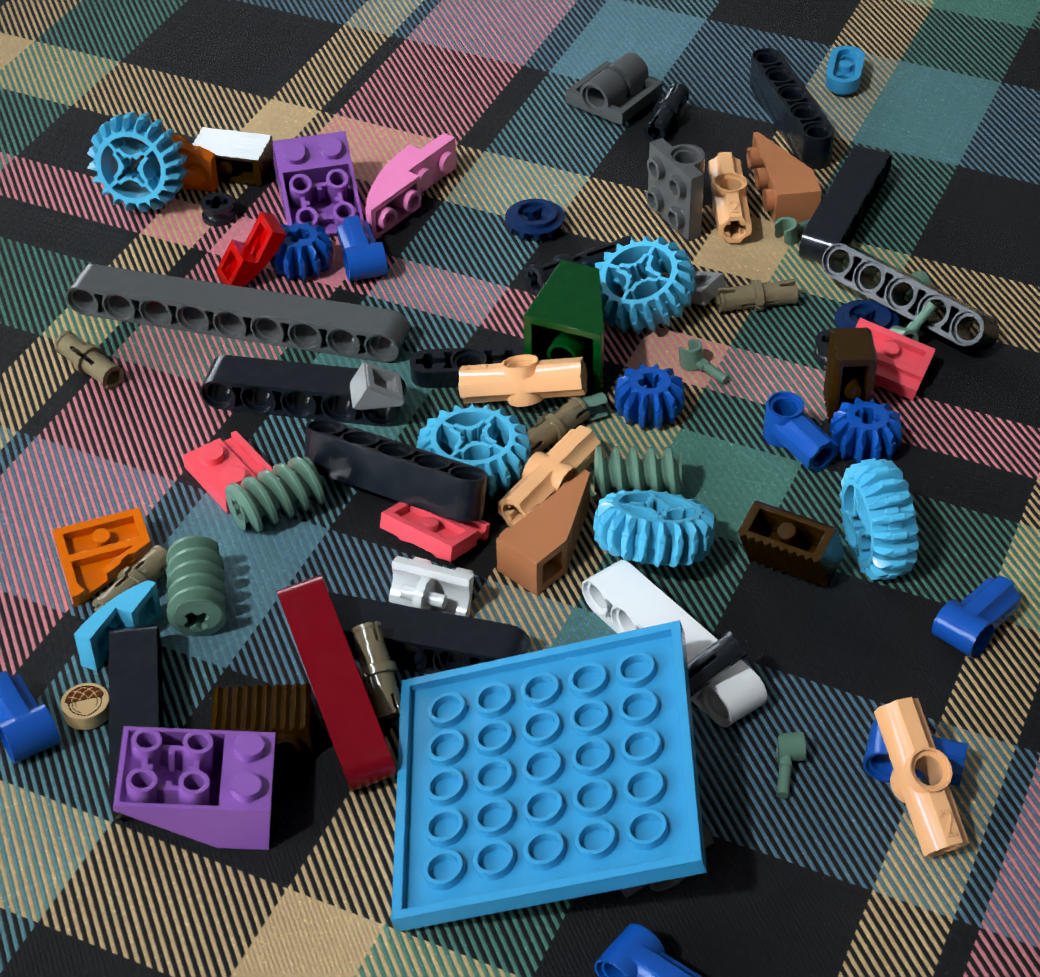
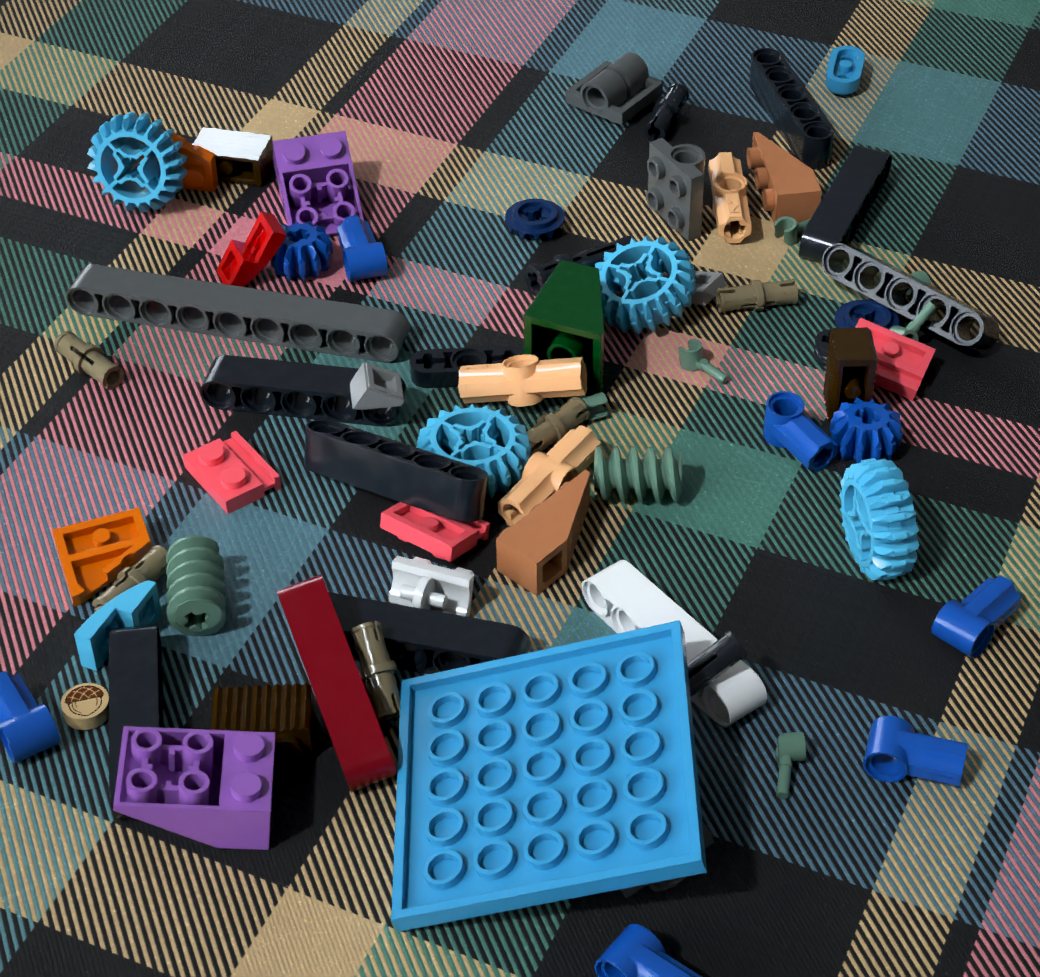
black bush [200,192,235,227] -> none
sand green piece [225,456,325,532] -> none
bright pink slope [365,133,457,240] -> none
medium azure gear [593,489,715,568] -> none
blue gear [615,363,685,430] -> none
dark brown brick [738,500,845,588] -> none
light nougat piece [874,697,969,857] -> none

